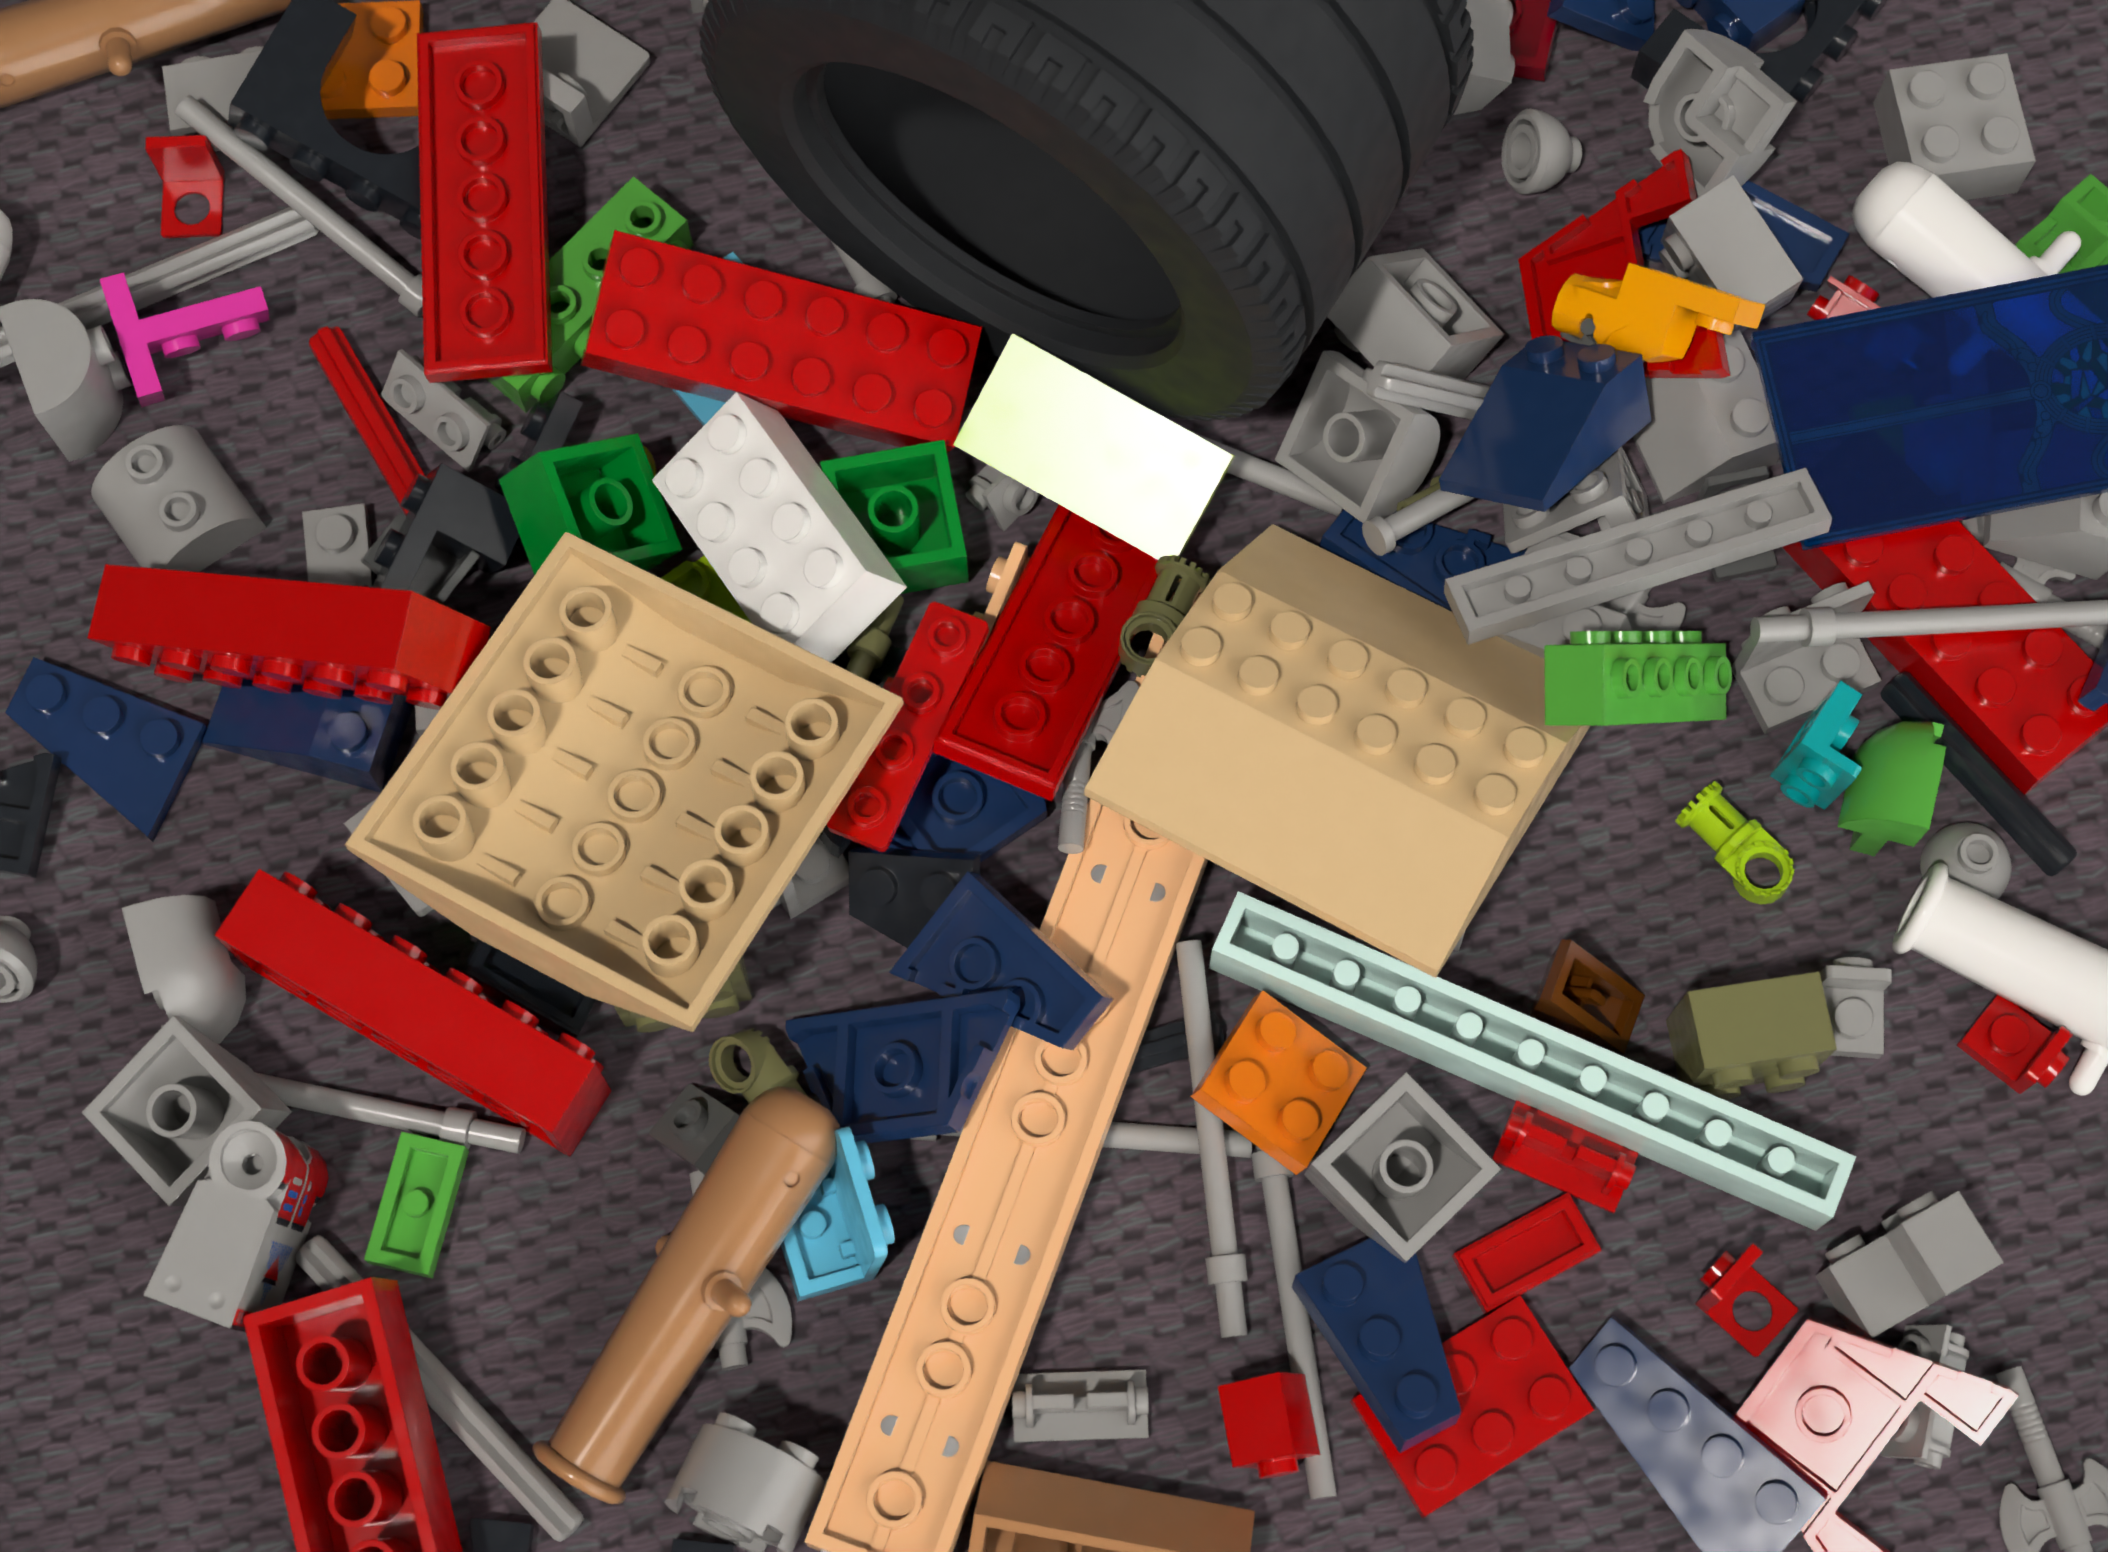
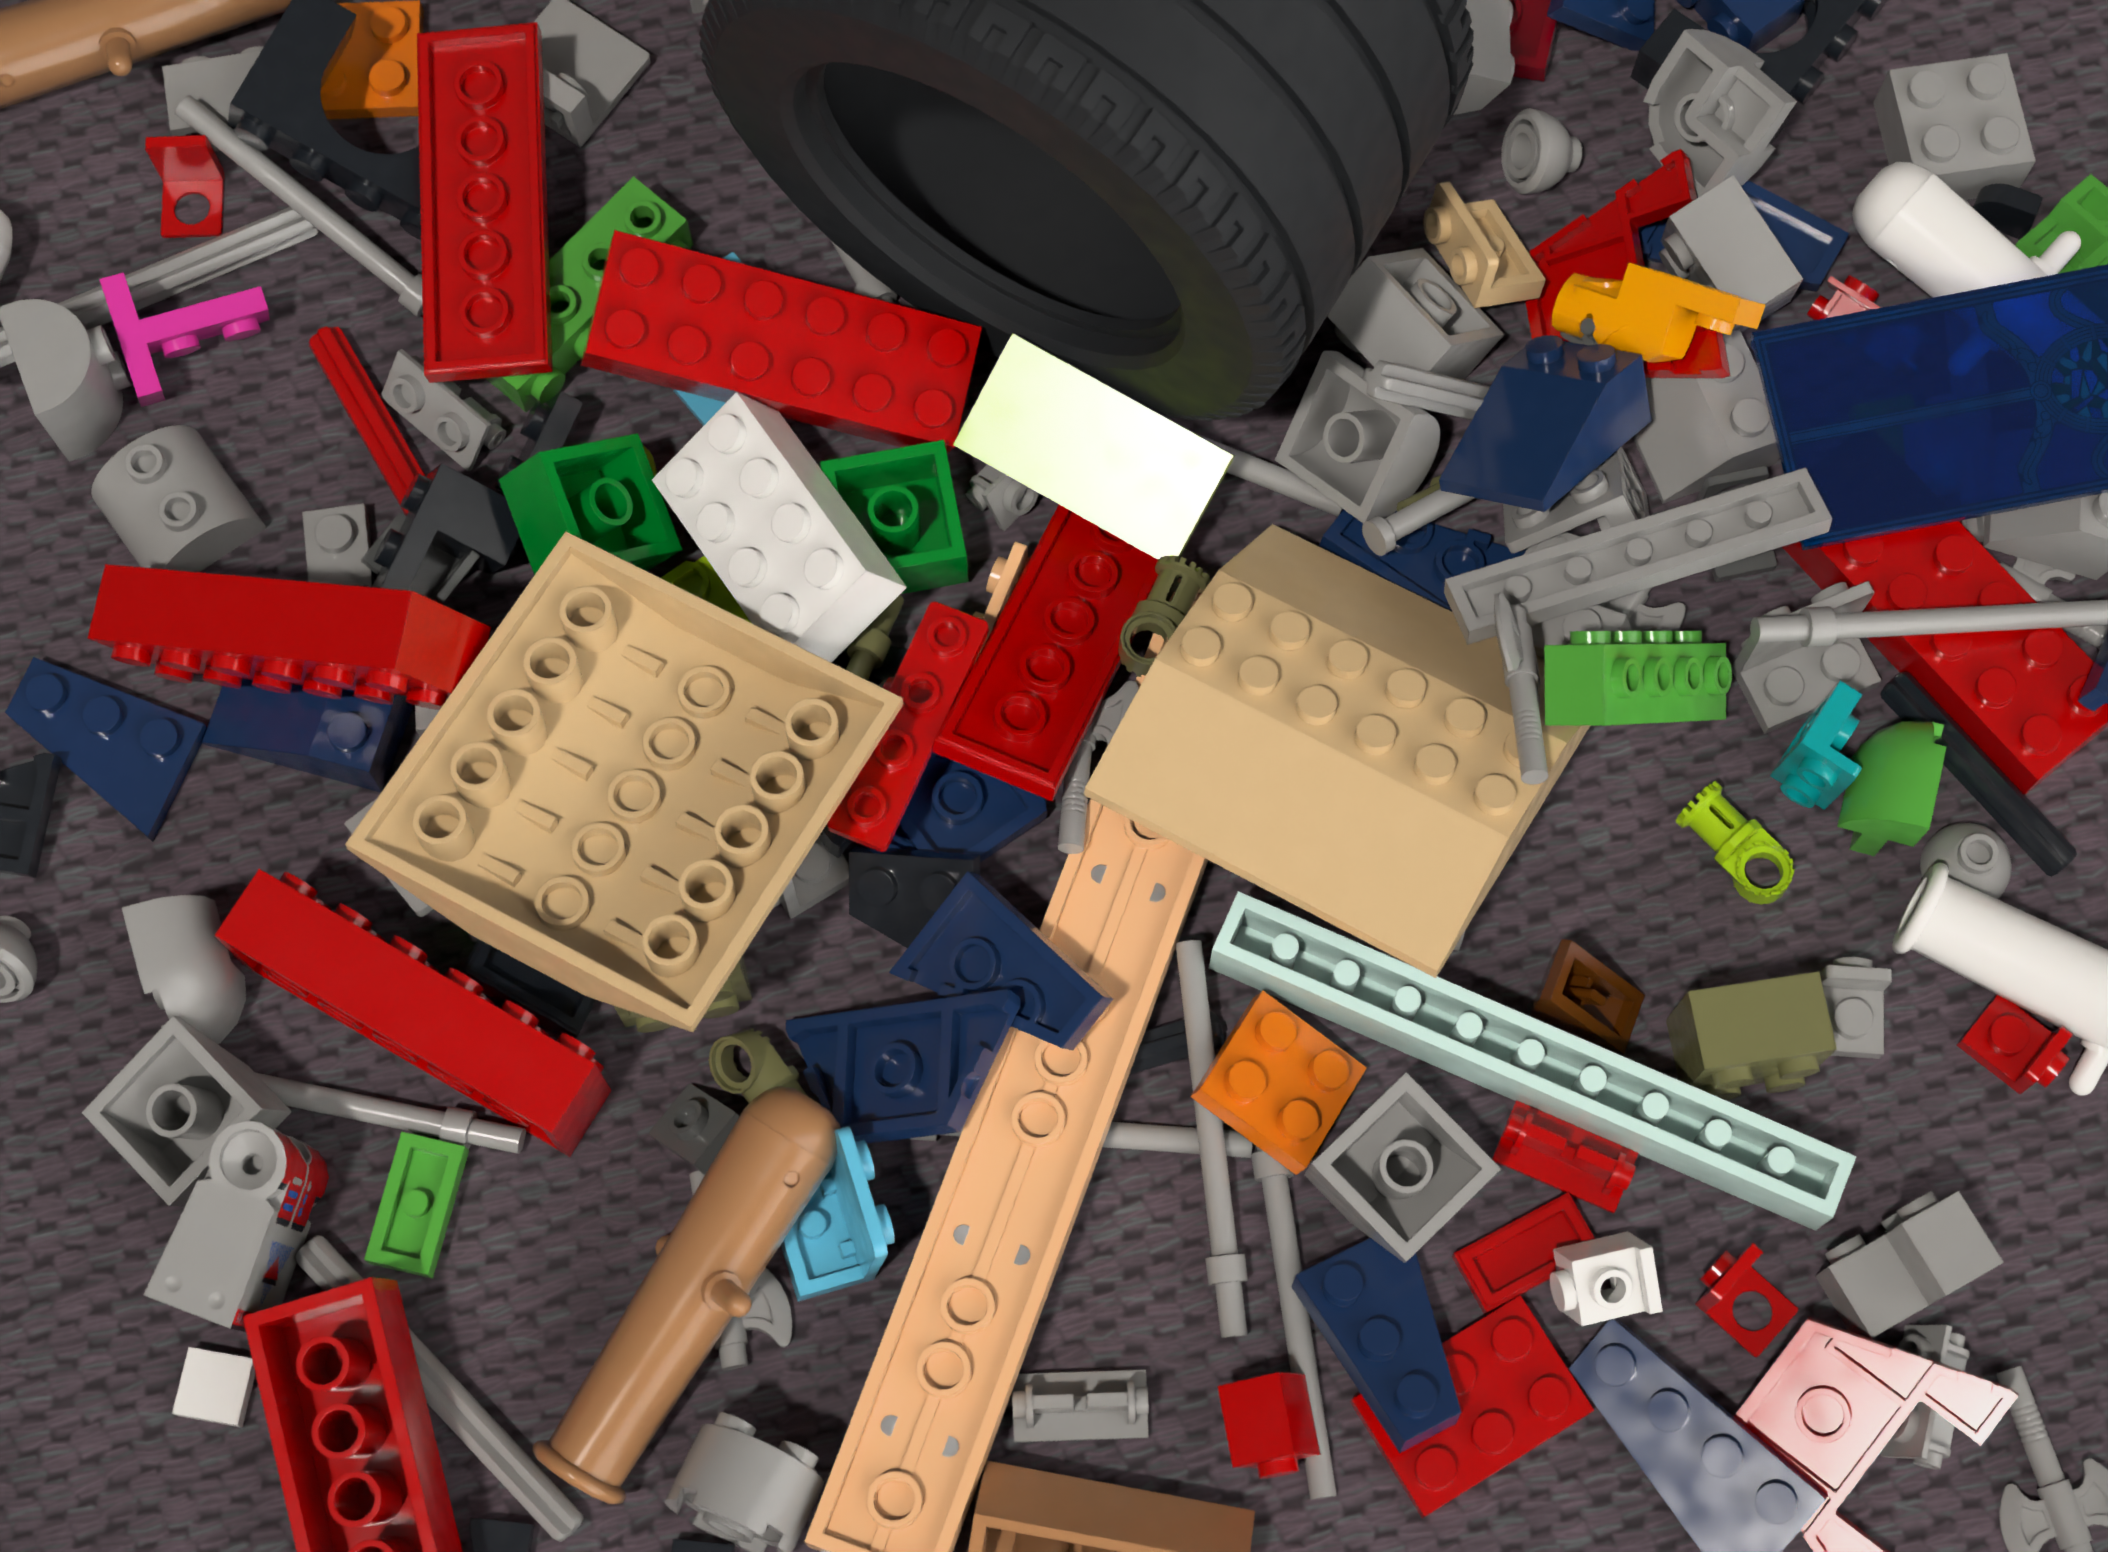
none -> white tile [172,1347,256,1428]
none -> tan bracket [1424,182,1546,308]
none -> light grey piece [1494,592,1548,785]
none -> white brick [1550,1231,1663,1326]
none -> black tile [1973,184,2043,240]

